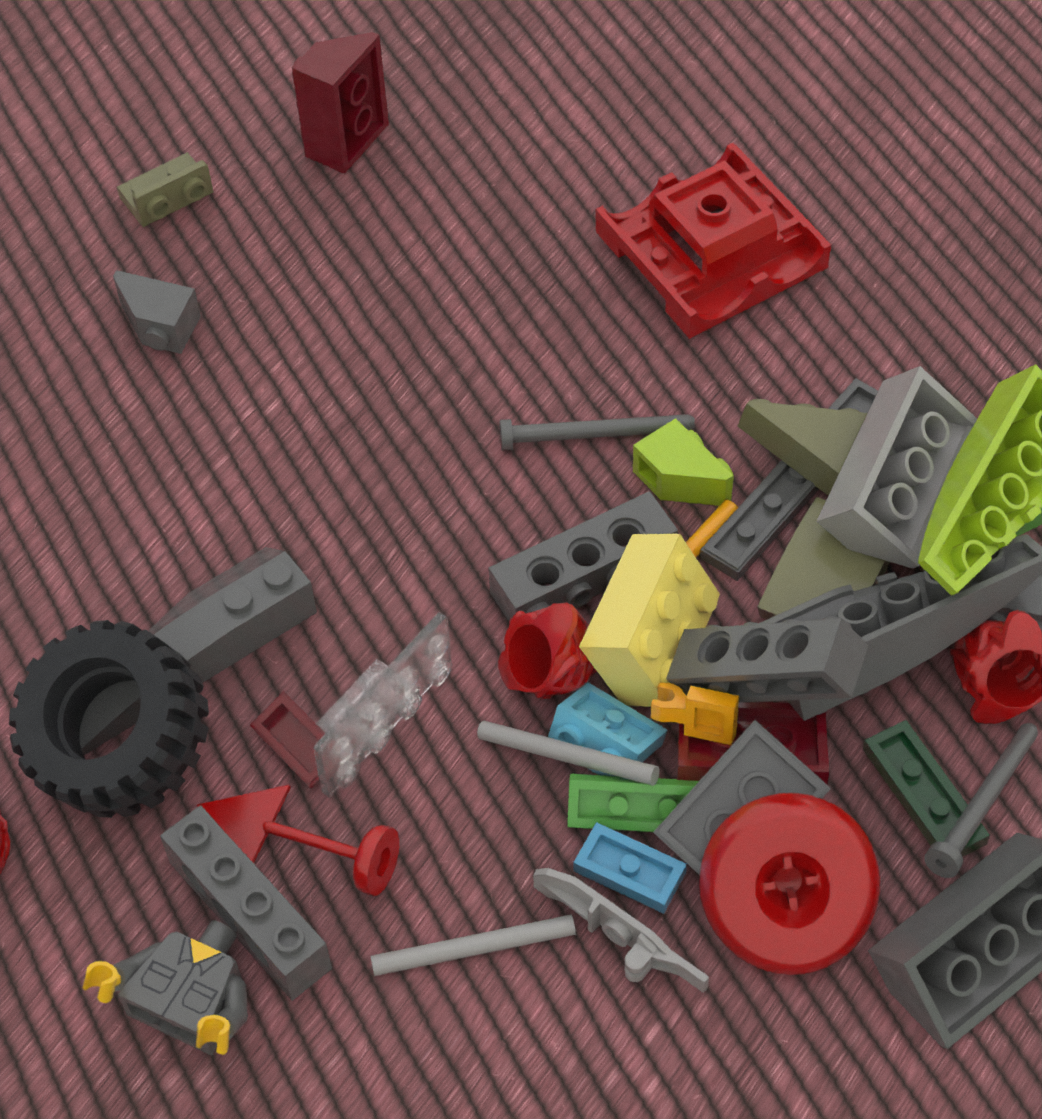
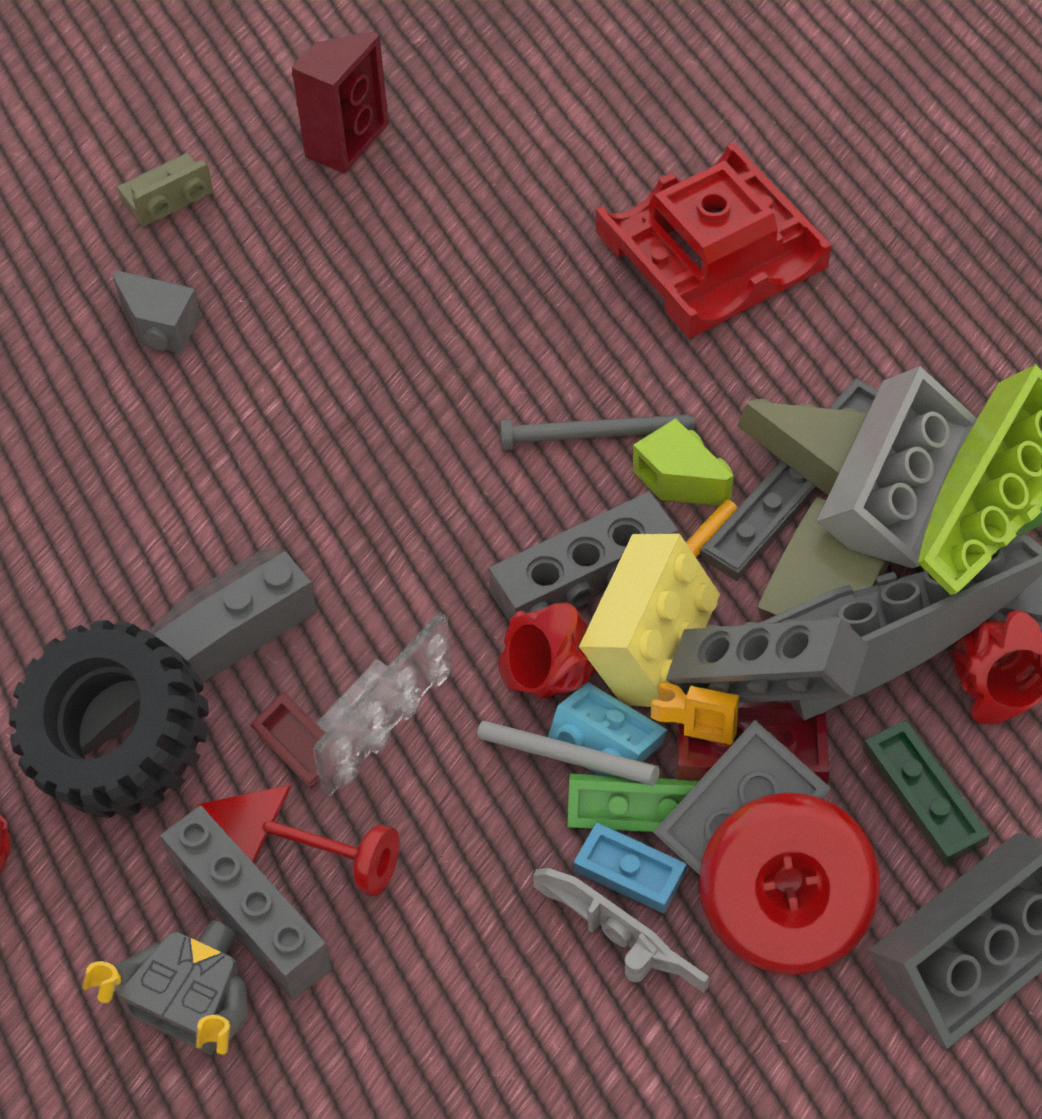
light grey bar [371,914,576,976] -> none
dark grey bar [924,723,1038,878] -> none

